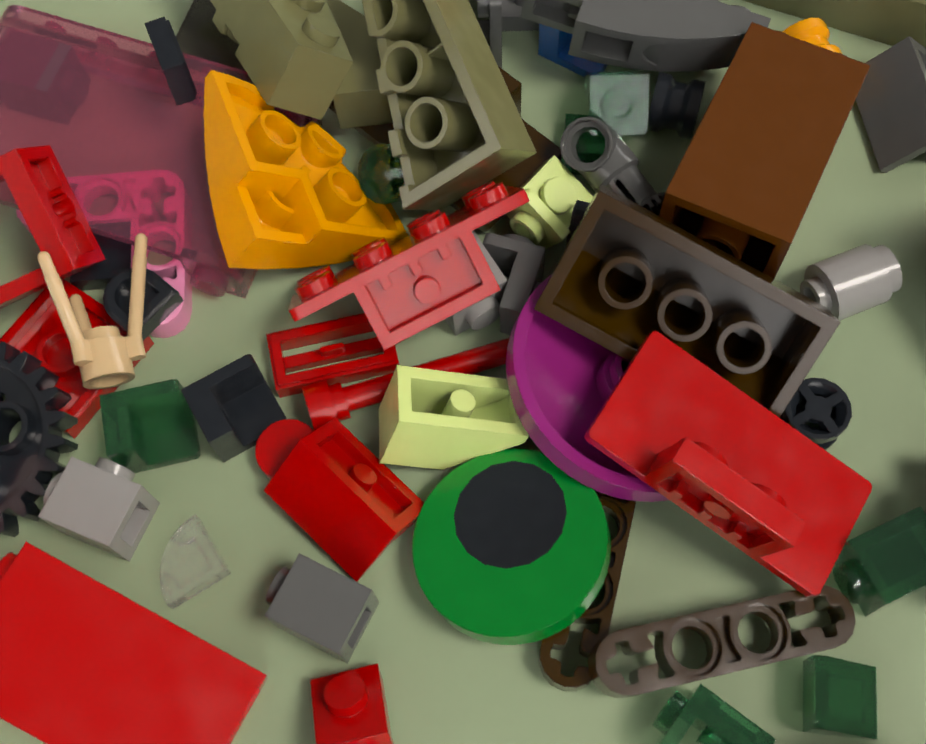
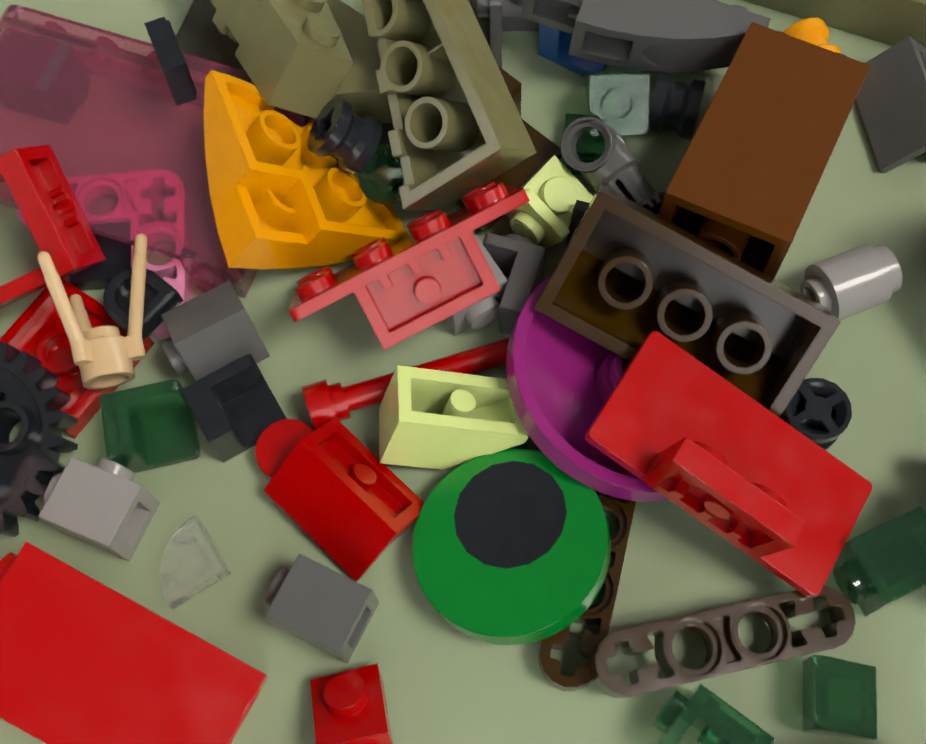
red tile [266,313,399,398] -> none
none -> dark grey brick [161,280,270,381]
none -> black wheel [308,97,382,174]

